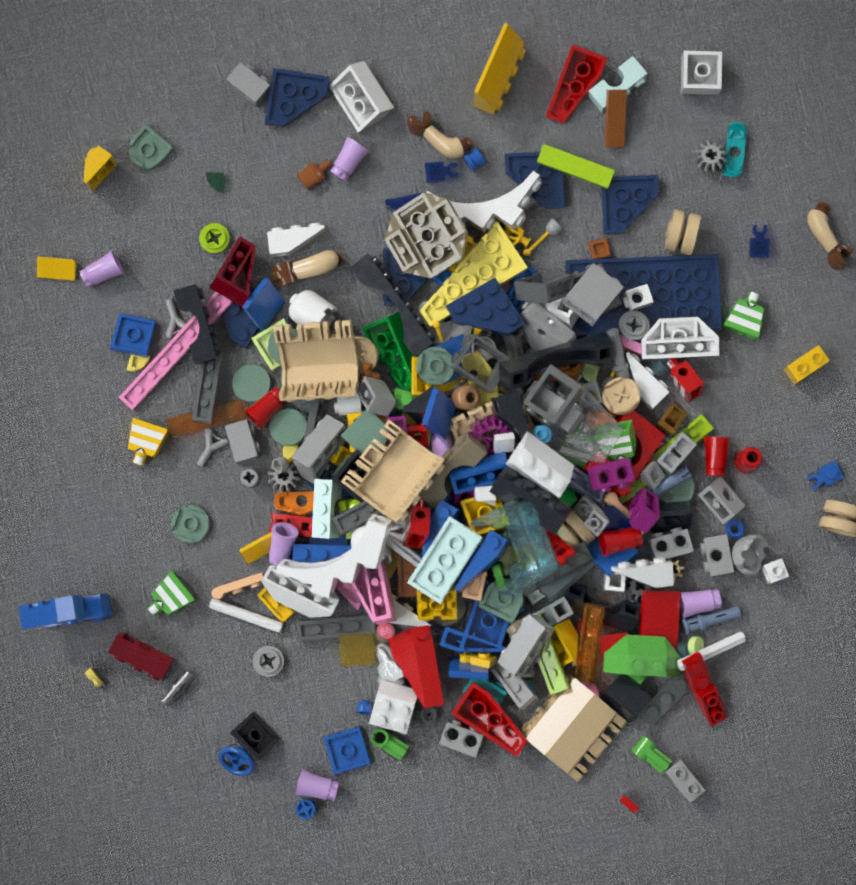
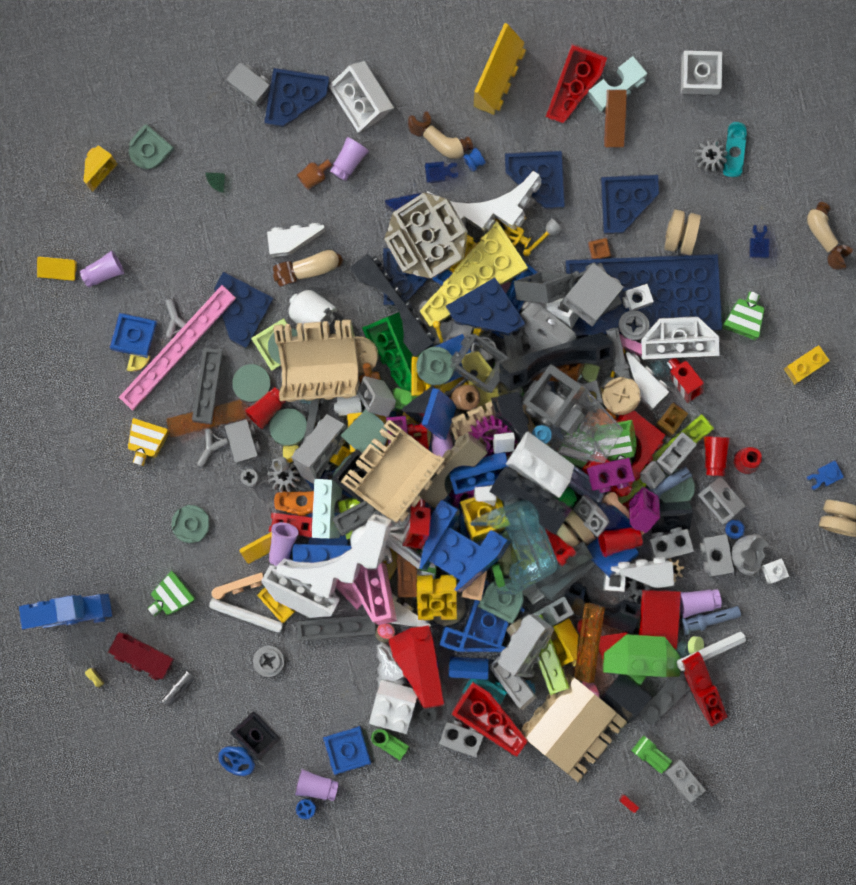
black arch [173,284,221,365] -> none
lime gear [199,223,230,254] -> none
dark red wedge [210,236,256,307] -> none
blue tile [242,278,285,331] -> none
clear yellow piece [338,633,376,666] -> none
blue hinge [357,700,372,714] -> none
light aqua tile [407,516,483,604] -> none
yellow plate [460,652,497,668] -> none
lime tile [537,144,615,189] -> none

